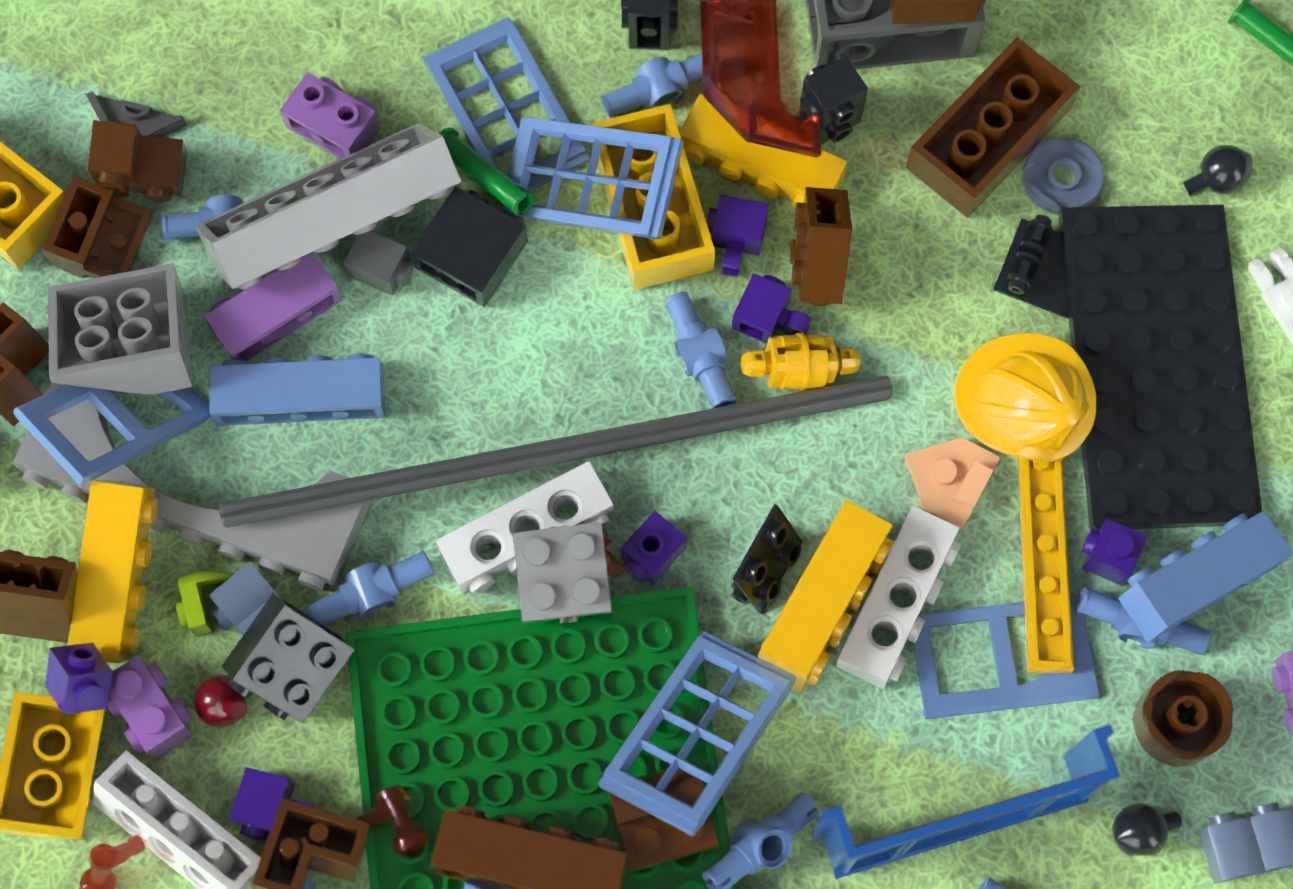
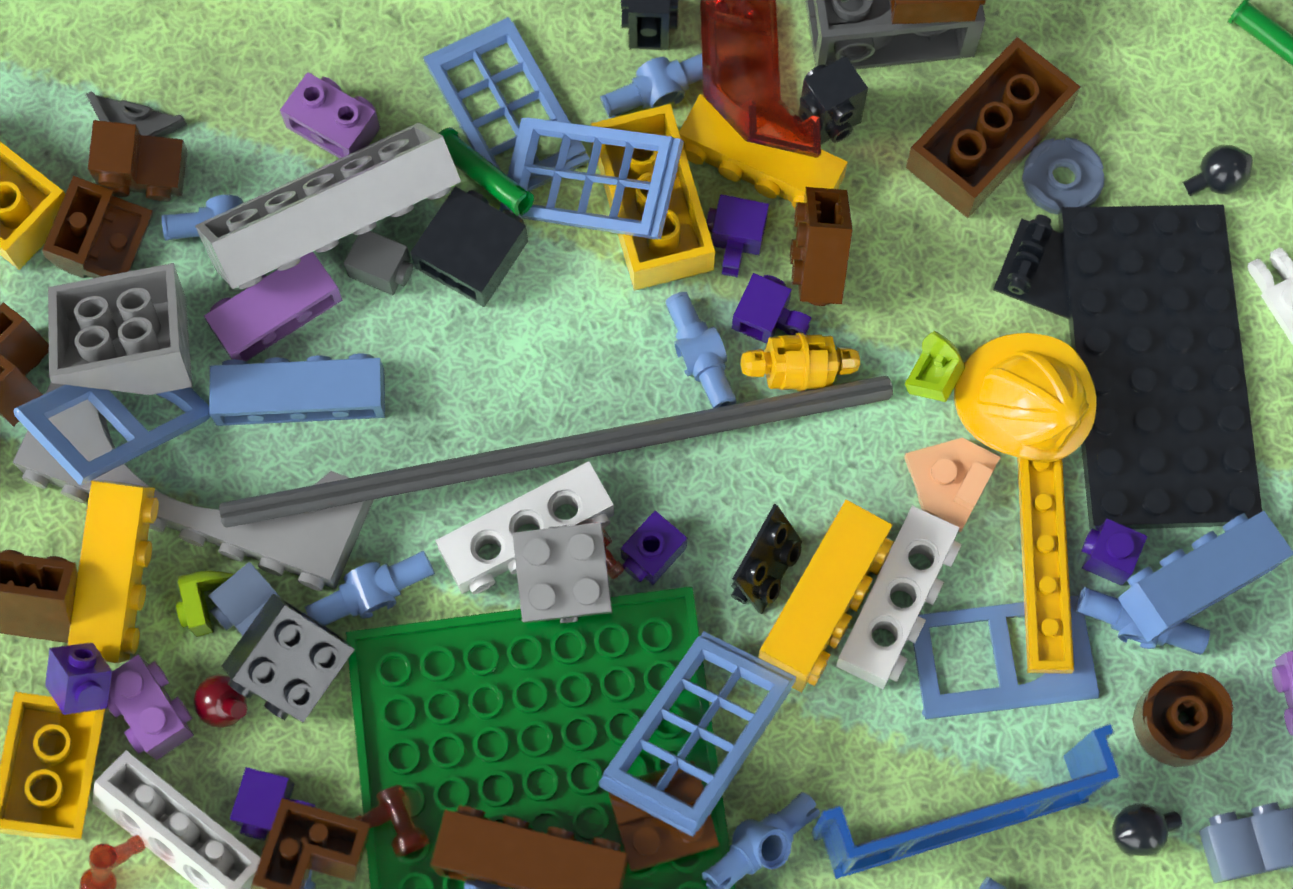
none -> lime plate [905,331,965,402]

